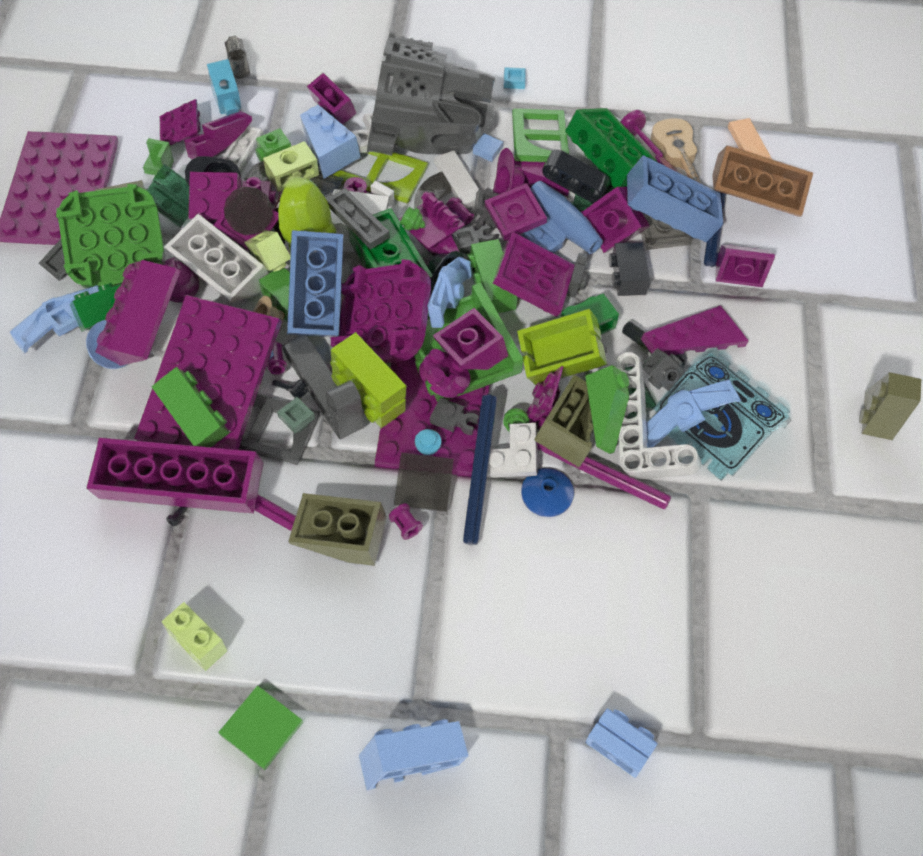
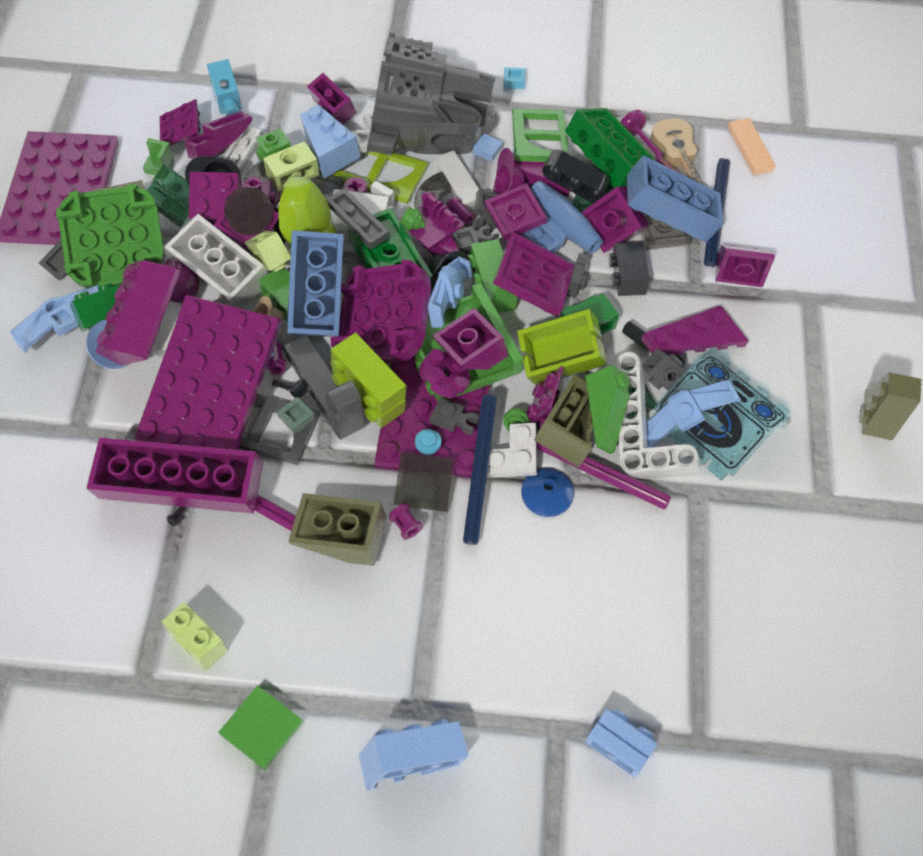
bright green brick [151,367,229,448] -> none
clear smoke piece [224,36,250,79] -> none
medium nougat slope [712,145,813,217] -> none

